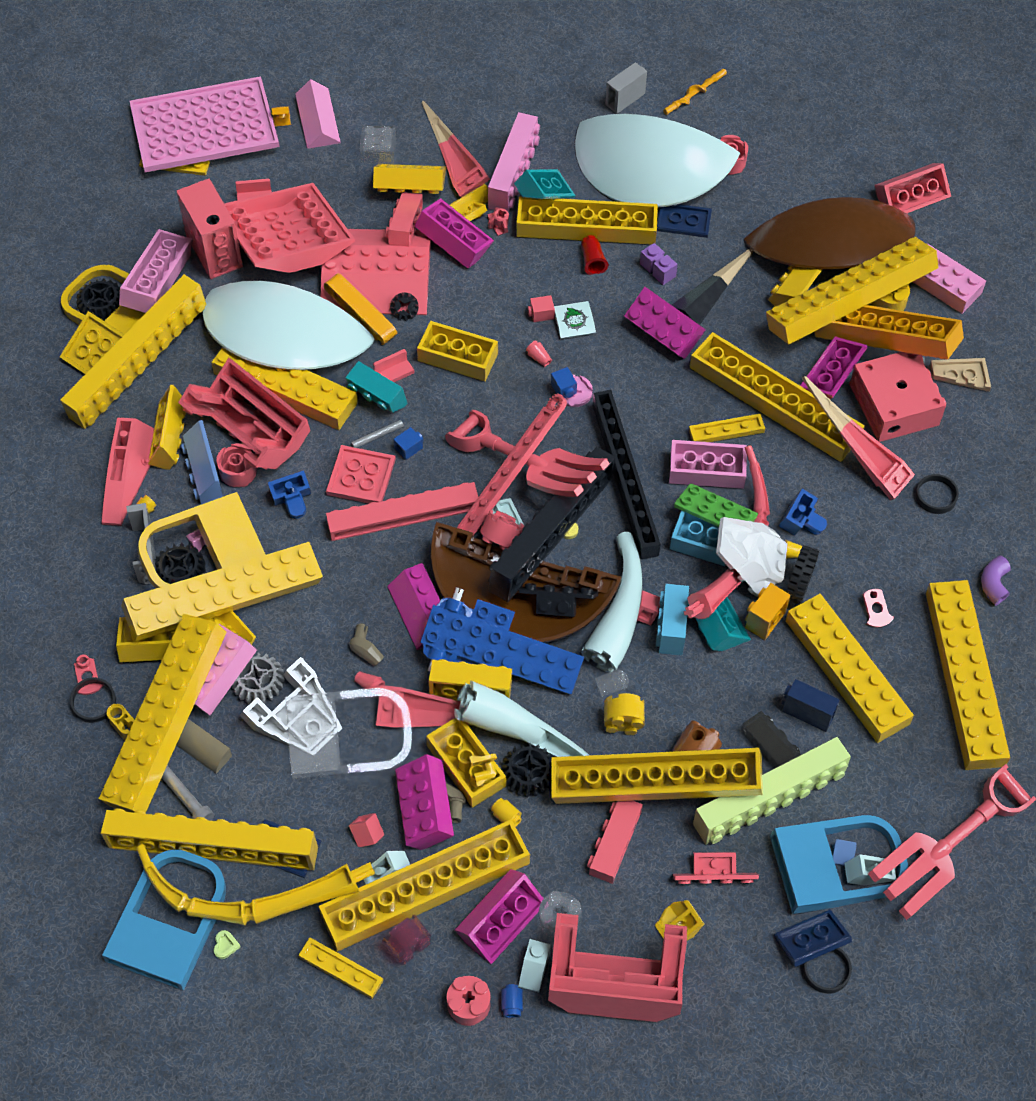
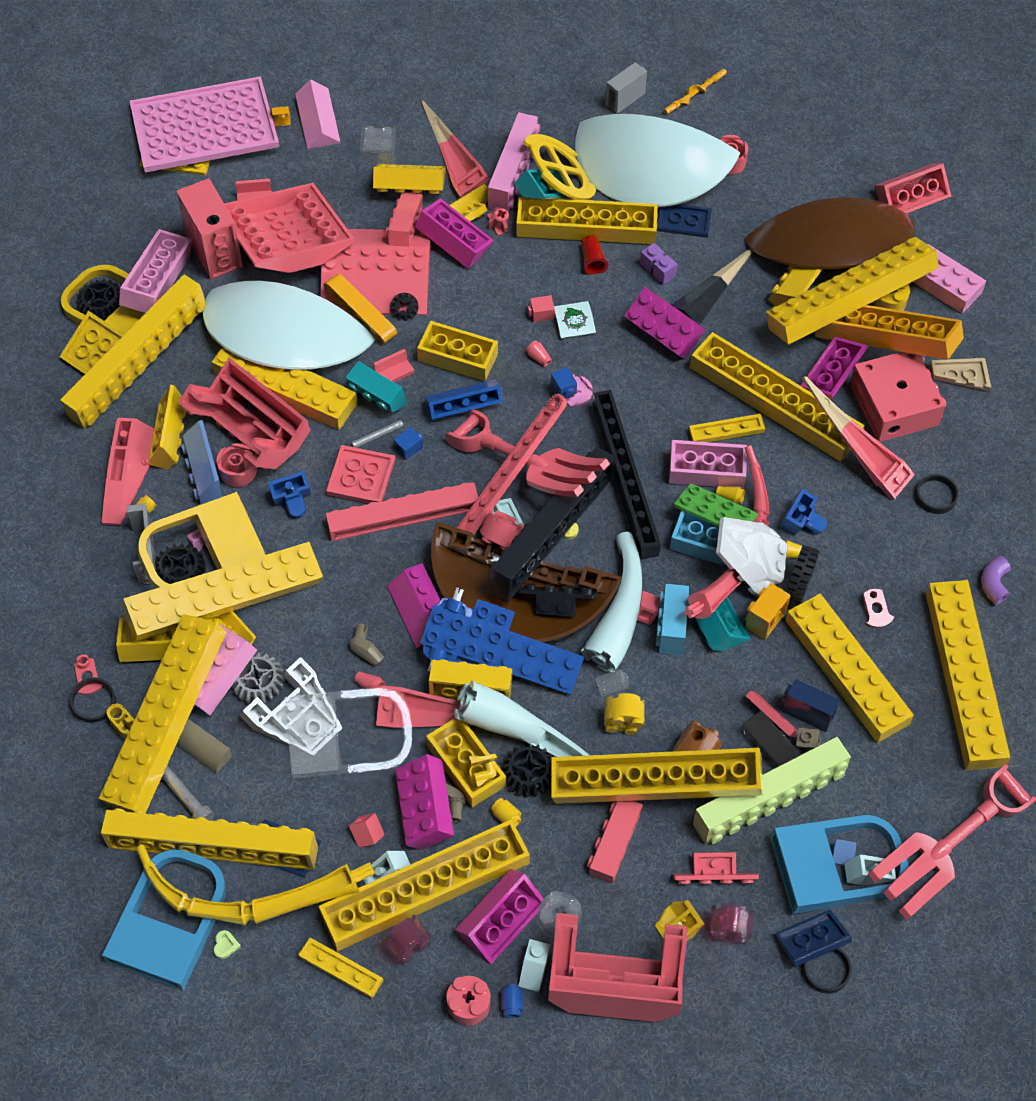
none -> blue brick [425,379,503,420]
none -> yellow window [523,134,596,200]
none -> clear pink brick [709,904,754,944]
none -> yellow cone [716,486,745,504]
none -> coral tile [746,691,798,737]
none -> dark tan bracket [796,728,821,751]

